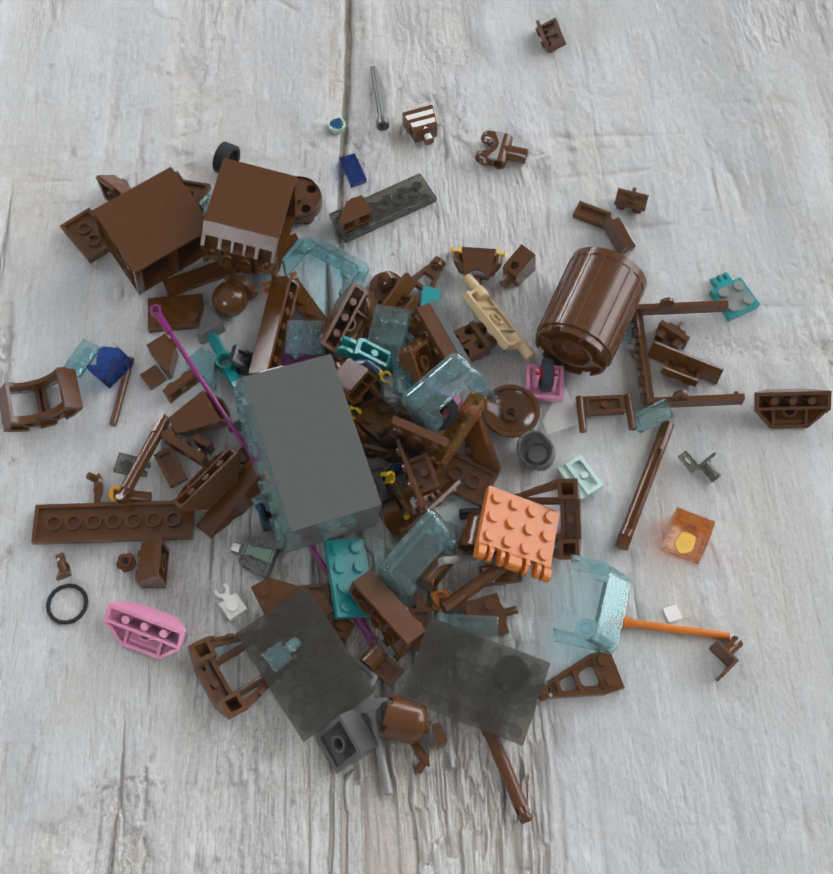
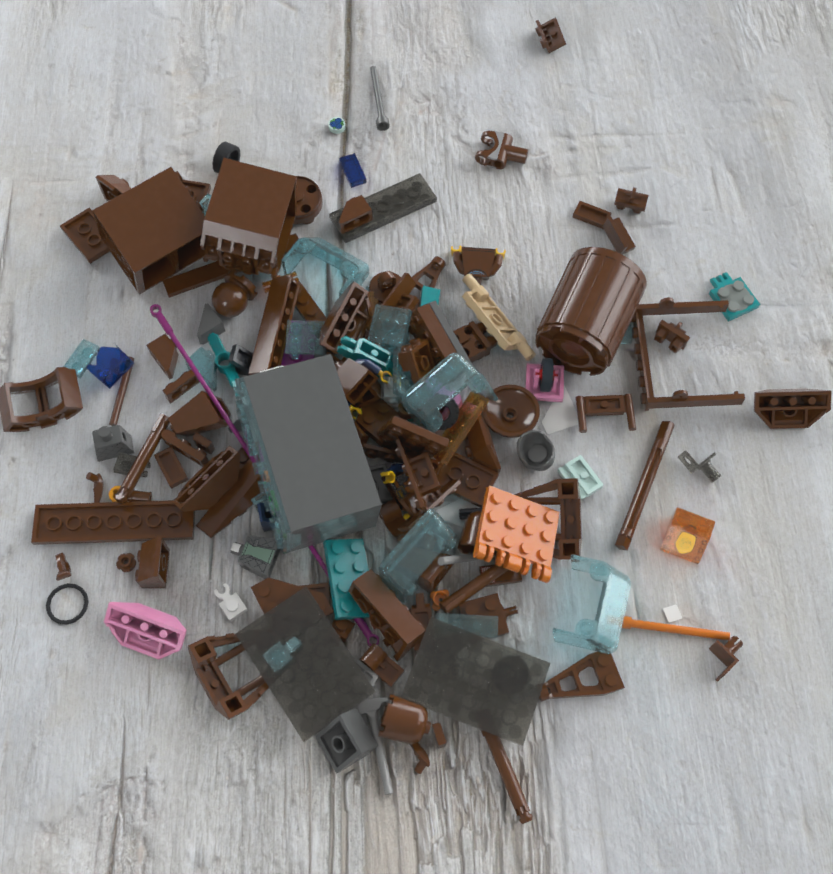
reddish brown tile [140,365,167,391] -> none
reddish brown plate [148,294,204,333] -> none
reddish brown torso [402,105,437,145] -> none
reddish brown torso [499,244,536,288] -> none
clear light blue tile [634,398,674,433] -> none
reddish brown bracket [648,341,724,387] -> none
none -> dark grey torso [92,425,134,462]

